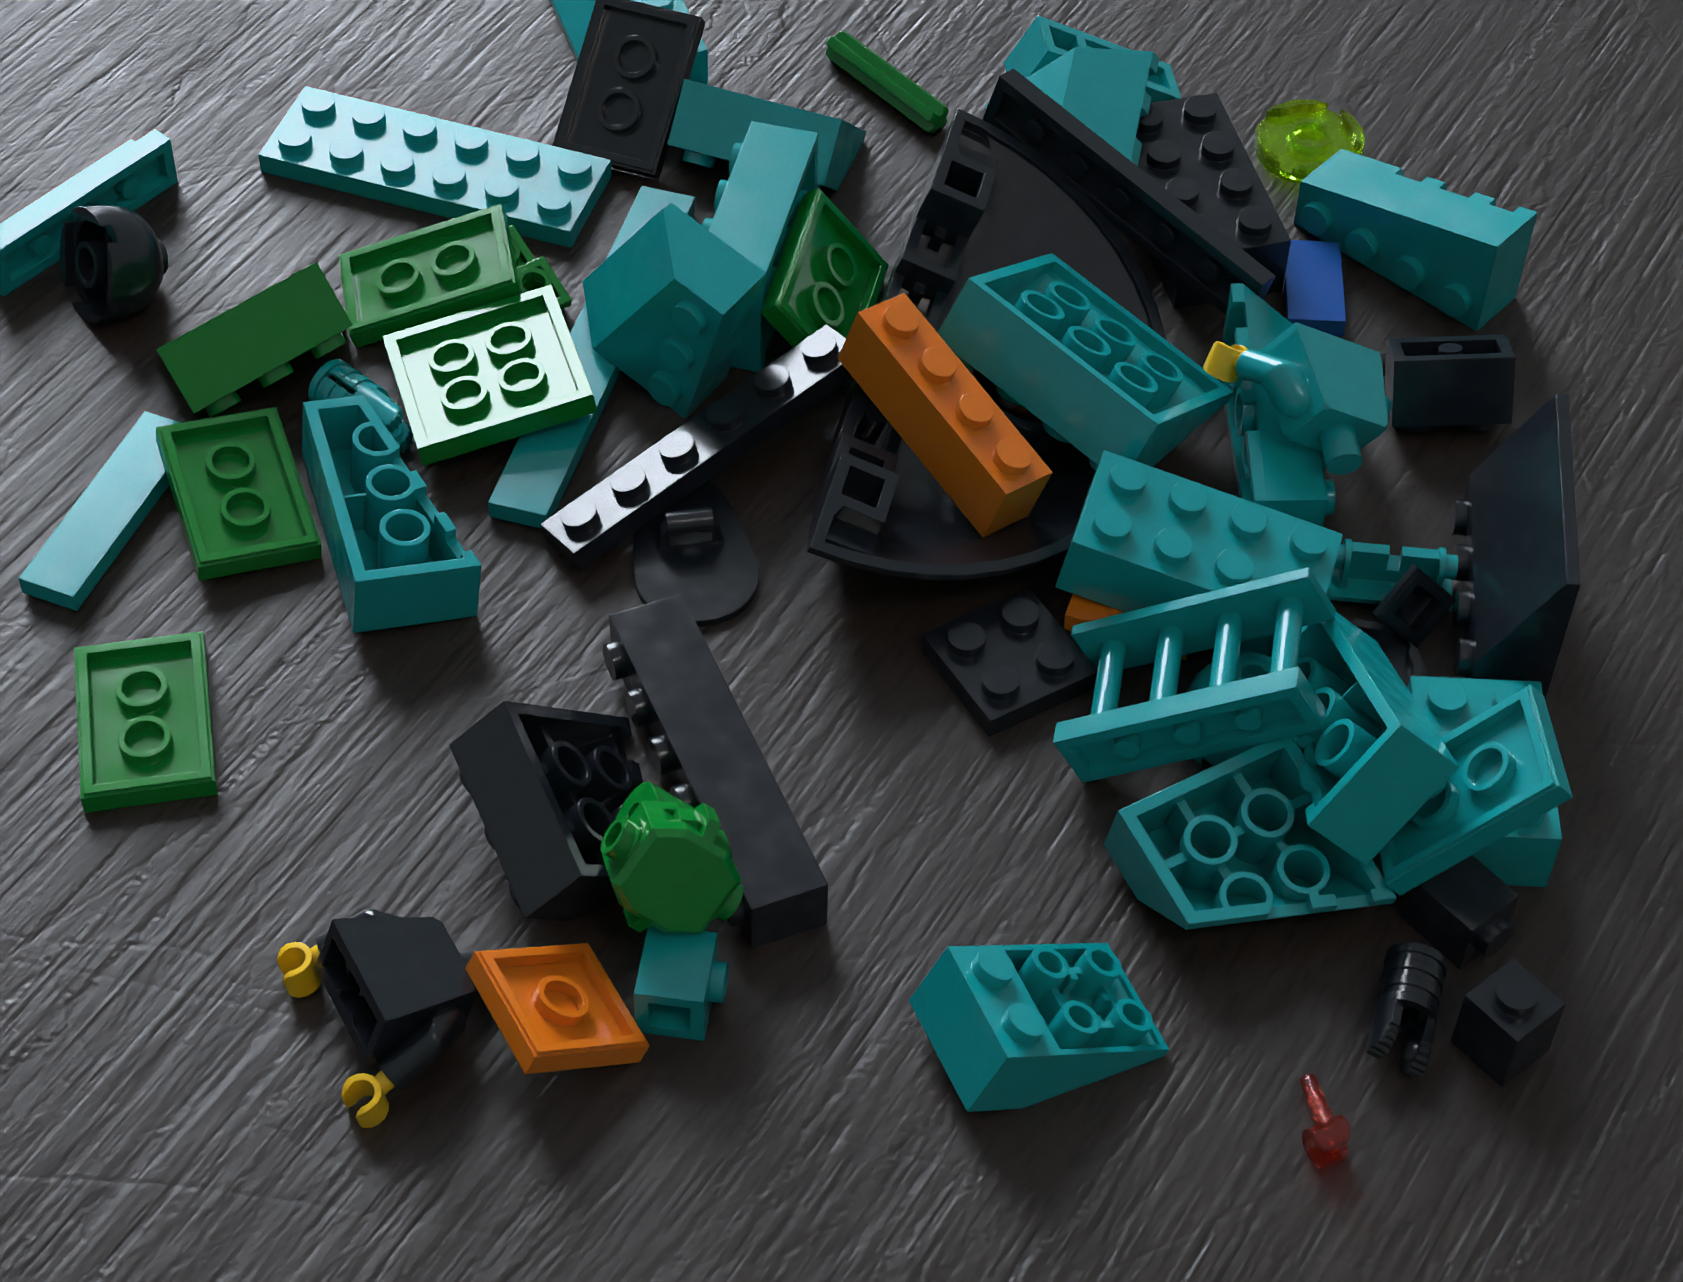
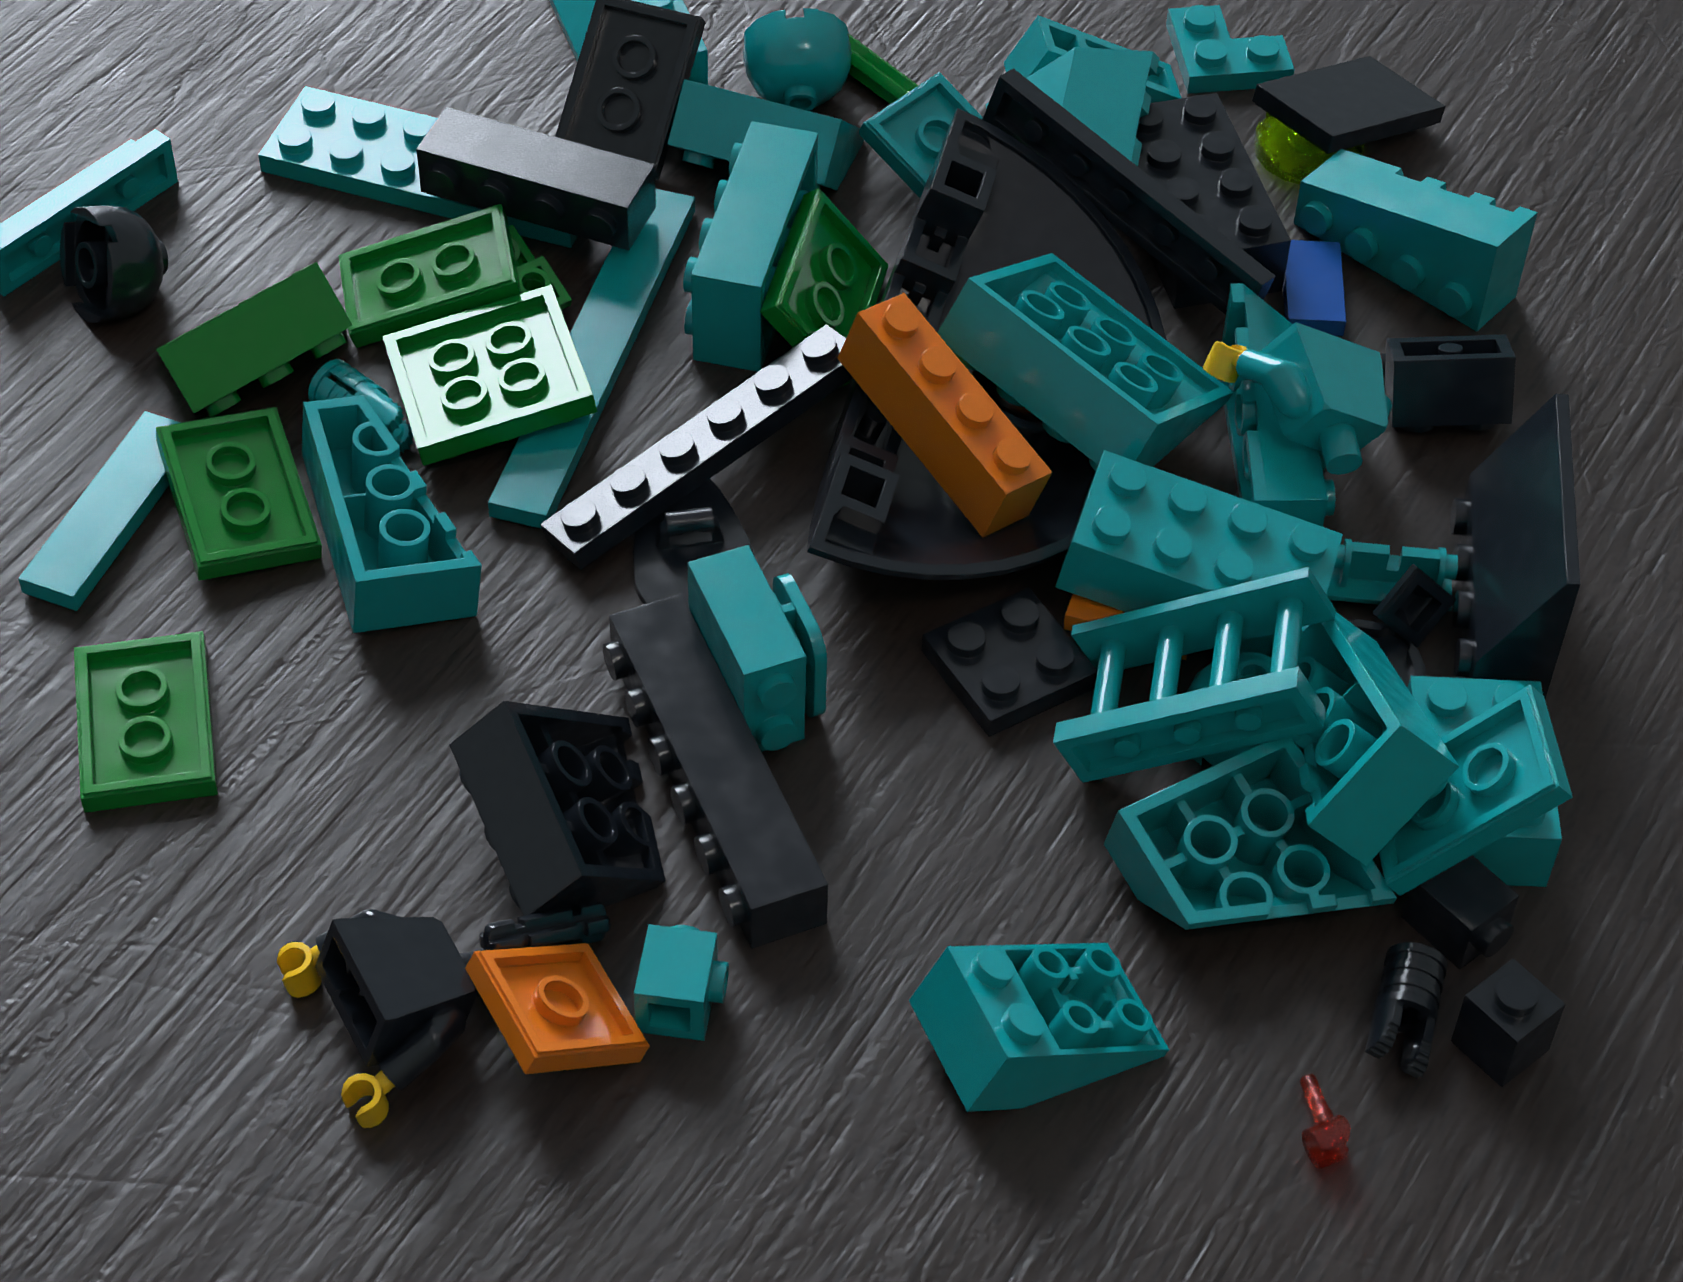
teal wedge [583,202,766,419] -> none
green piece [600,782,743,934] -> none
none -> brick [416,107,656,251]
none -> black axle [479,901,611,951]
none -> teal brick [687,545,827,752]
none -> teal cylinder [743,8,852,111]
none -> teal tile [858,72,983,198]
none -> teal plate [1166,5,1295,94]
none -> black tile [1252,56,1446,154]

